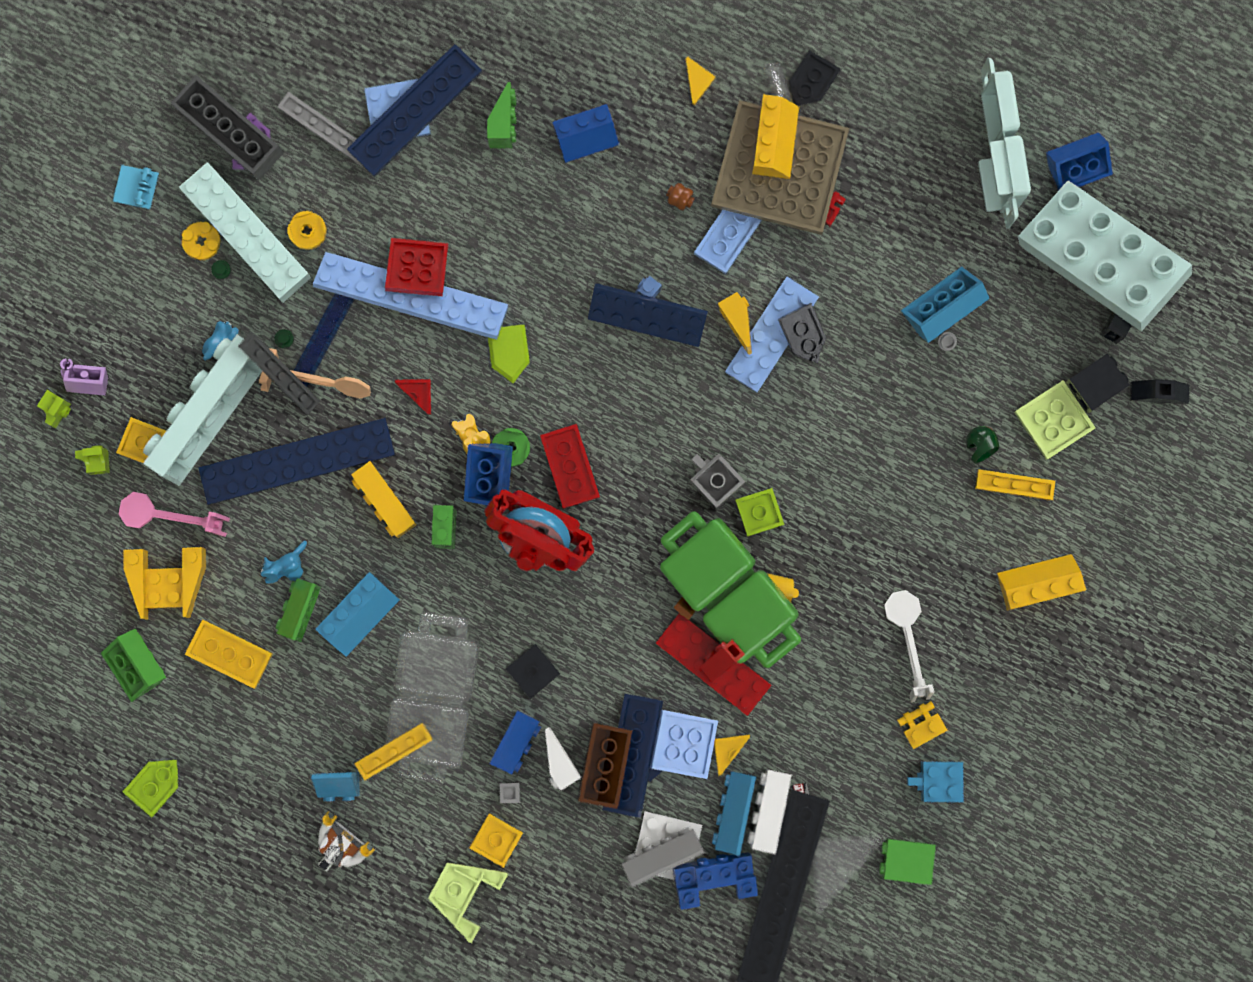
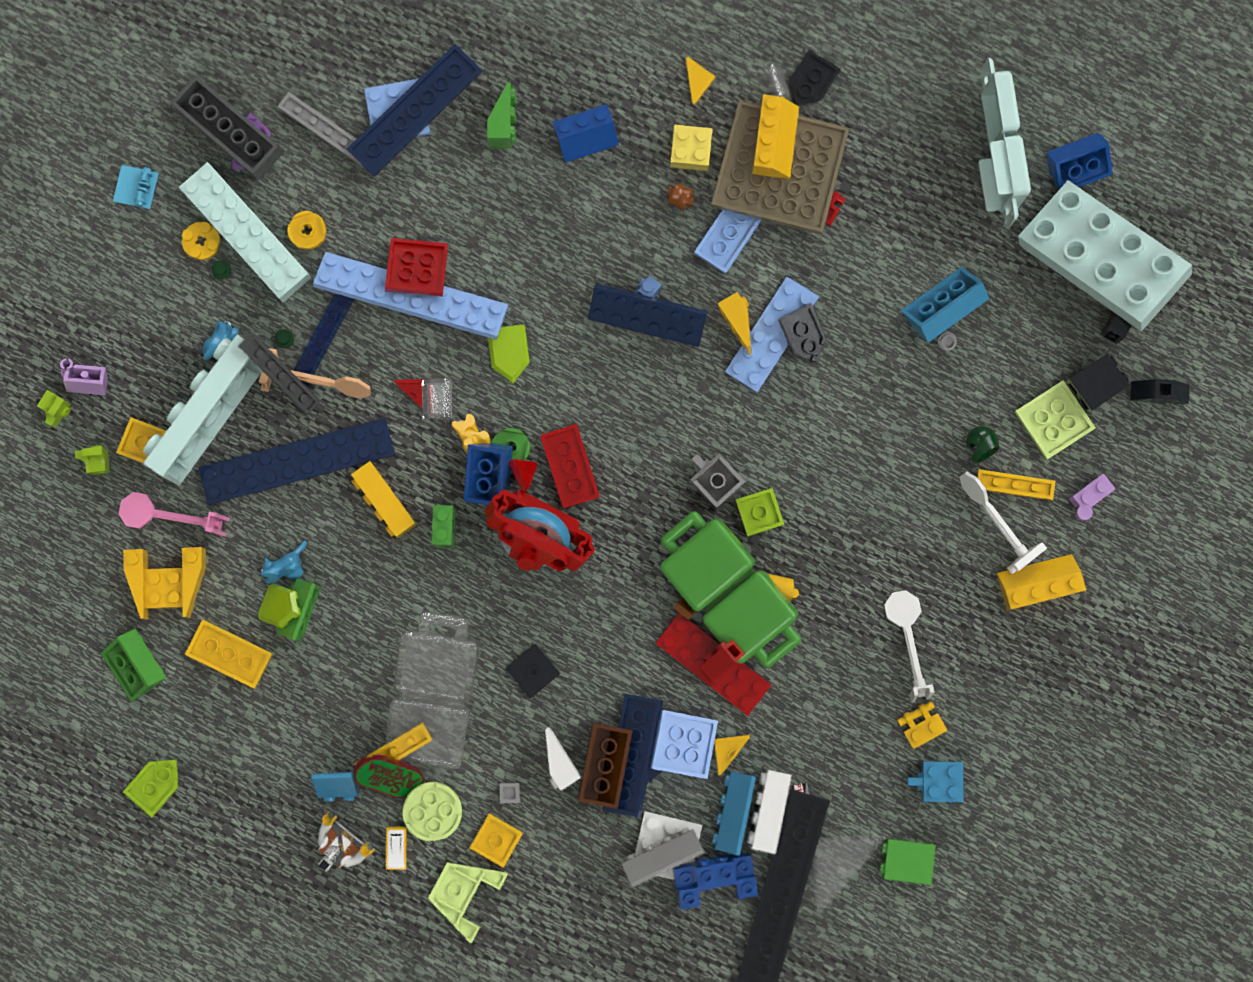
dark azure slope [315,572,400,657] -> none
blue slope [490,711,541,774] -> none
none -> lime tile [258,583,301,628]
none -> tile [353,754,424,798]
none -> white slope [386,827,407,870]
none -> yellowish green tile [403,782,462,841]
none -> clear brick [422,379,452,420]
none -> red tile [509,459,538,492]
none -> light yellow brick [670,125,712,171]
none -> white piece [960,472,1047,574]
none -> lavender hinge [1069,474,1115,521]

